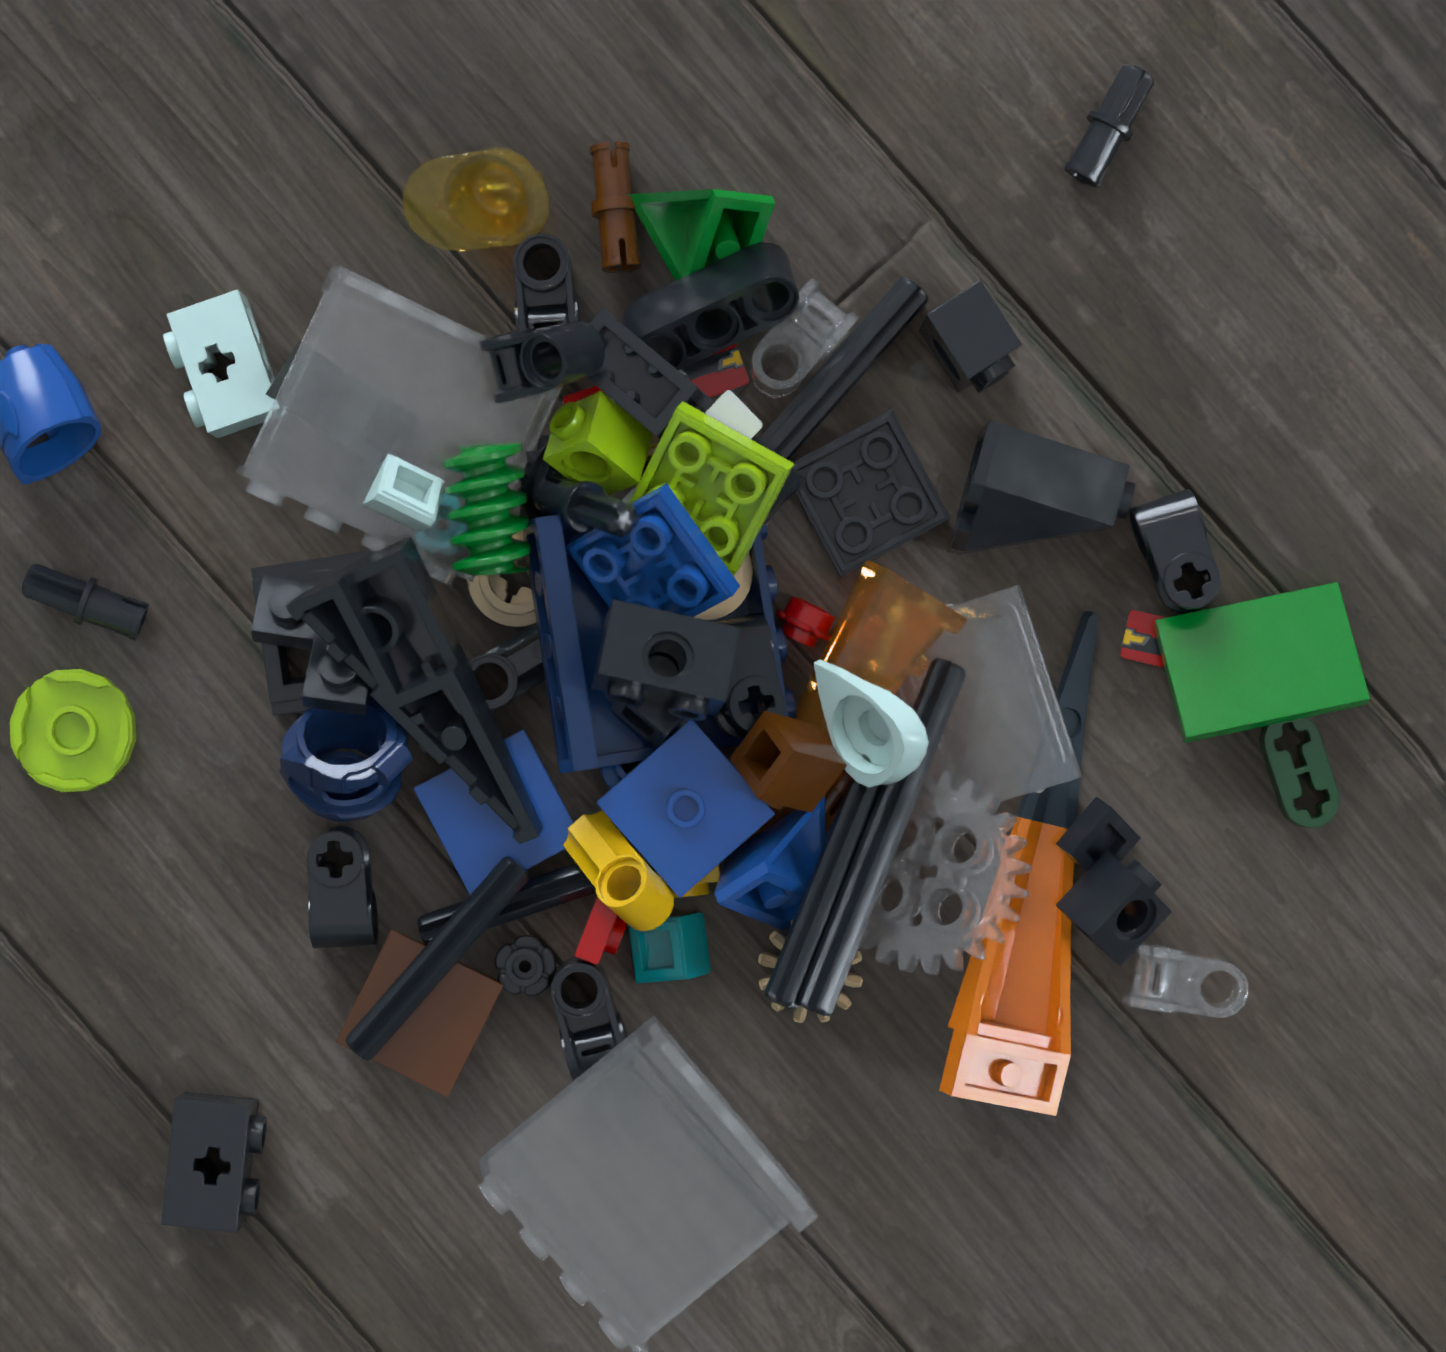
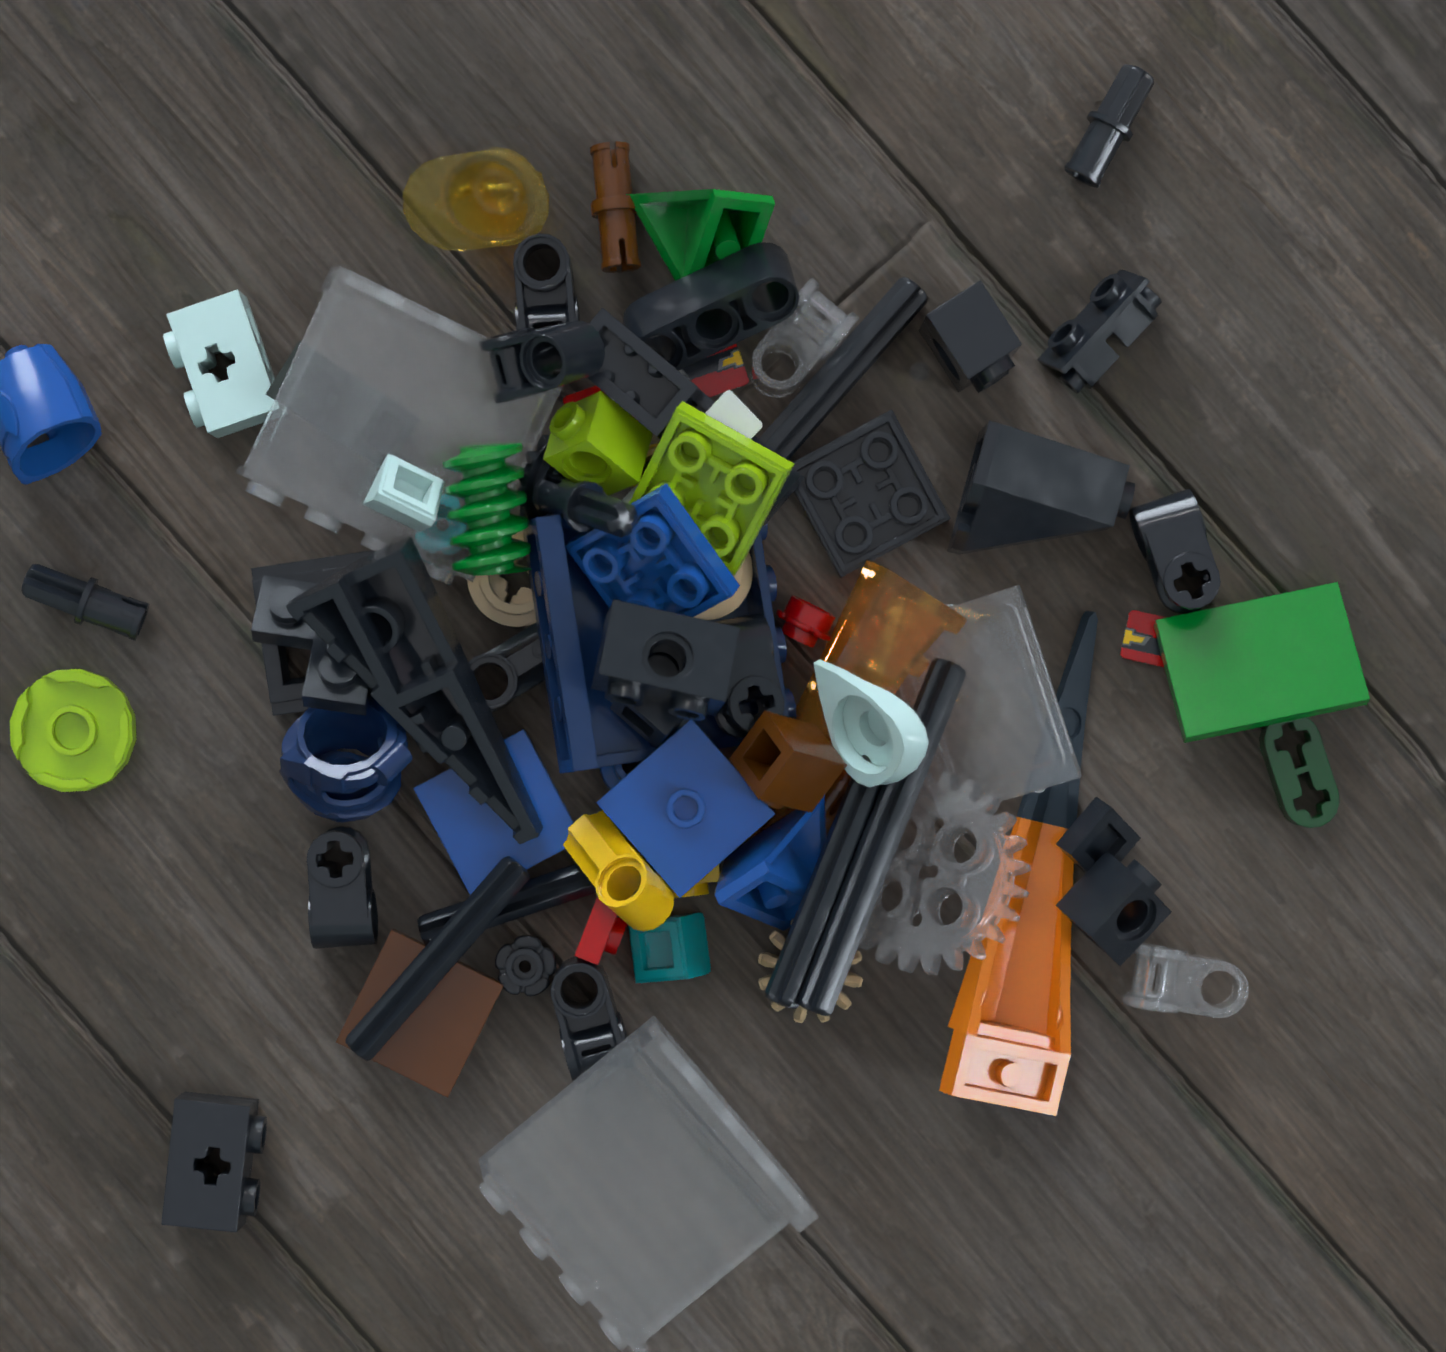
none -> black hinge [1037,269,1162,394]

